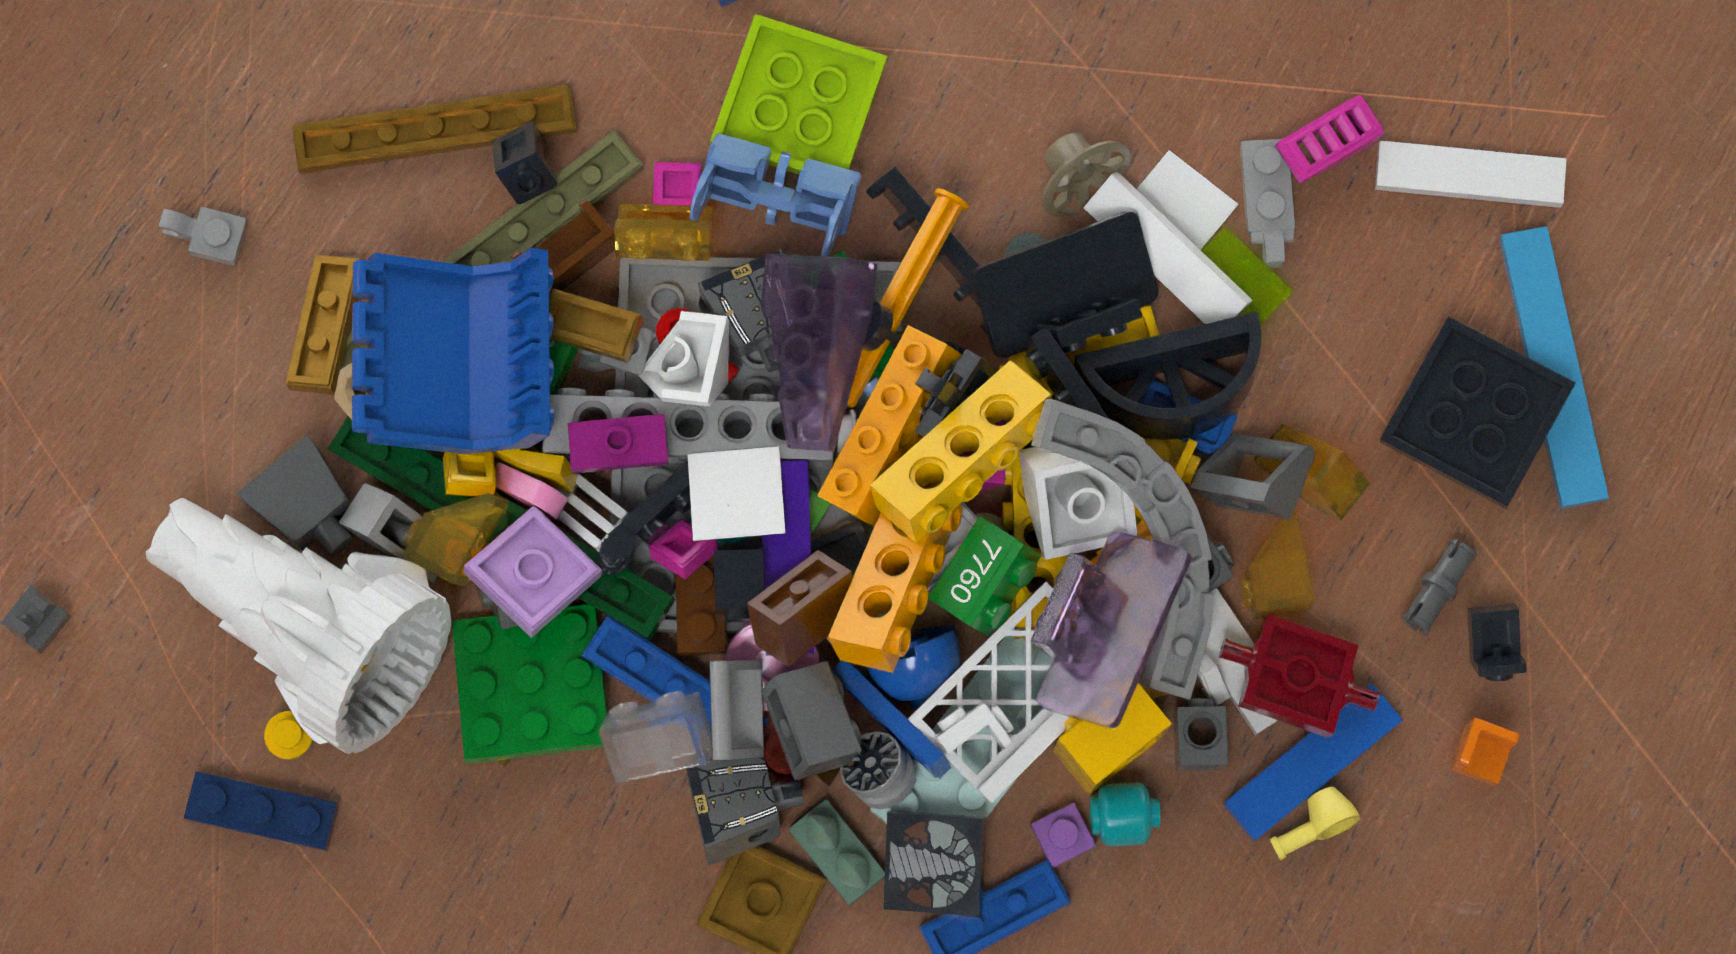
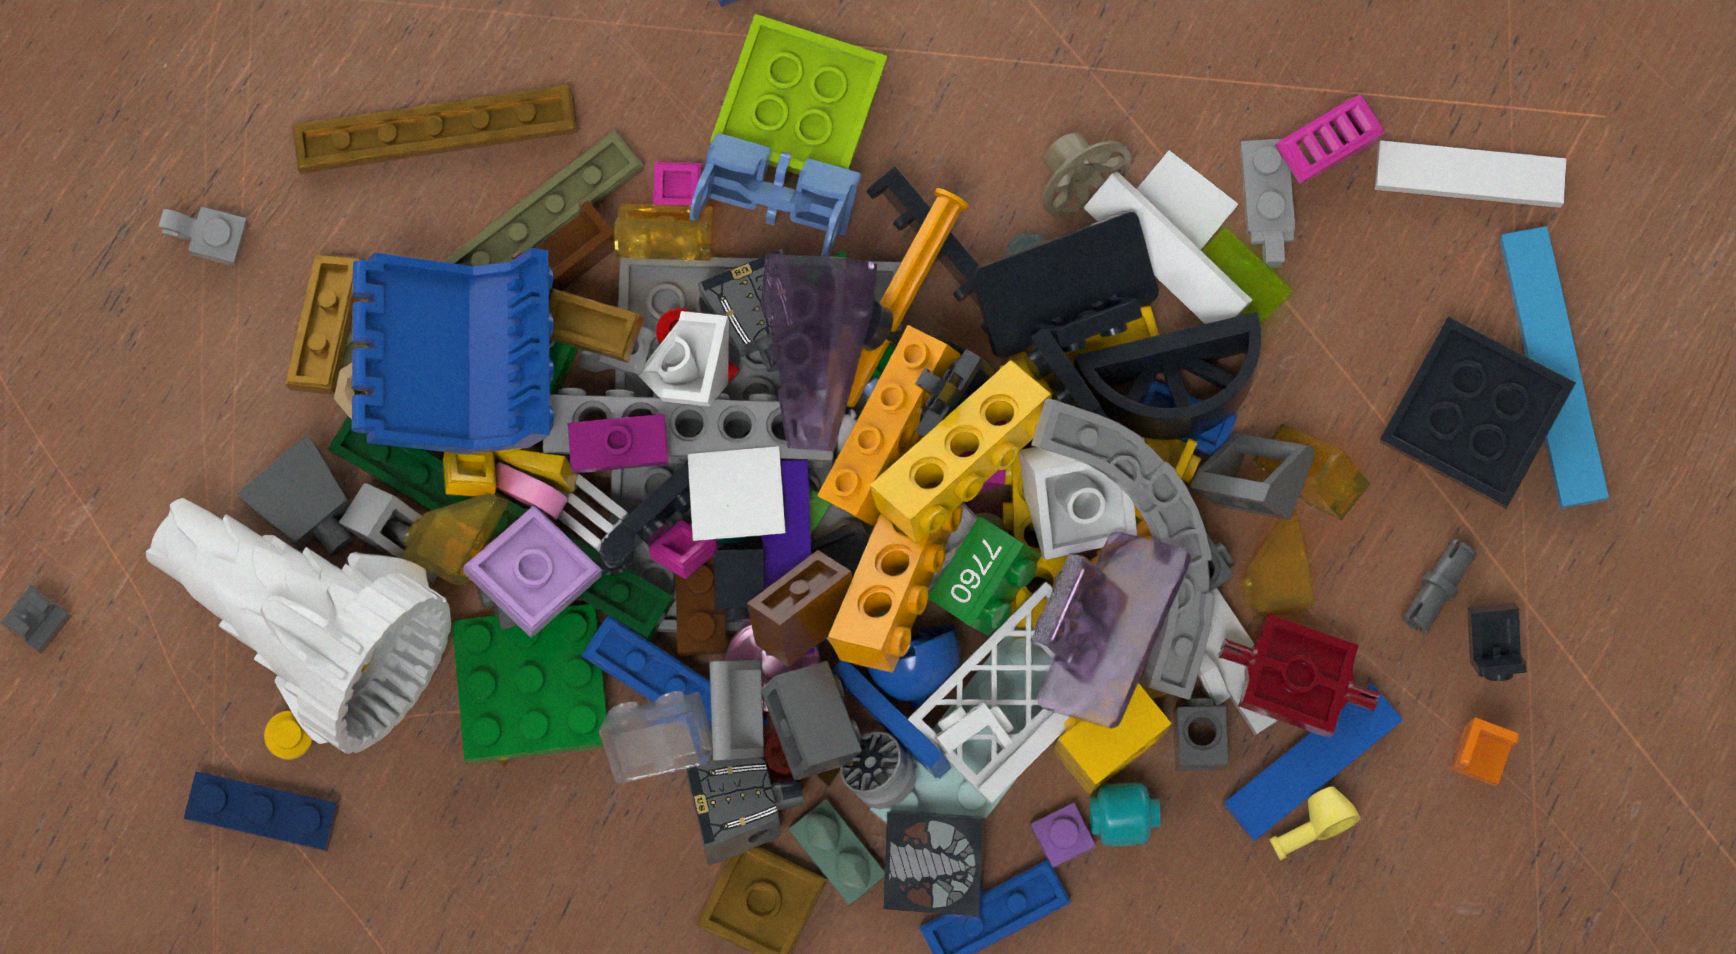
black bracket [492,121,557,204] -> none

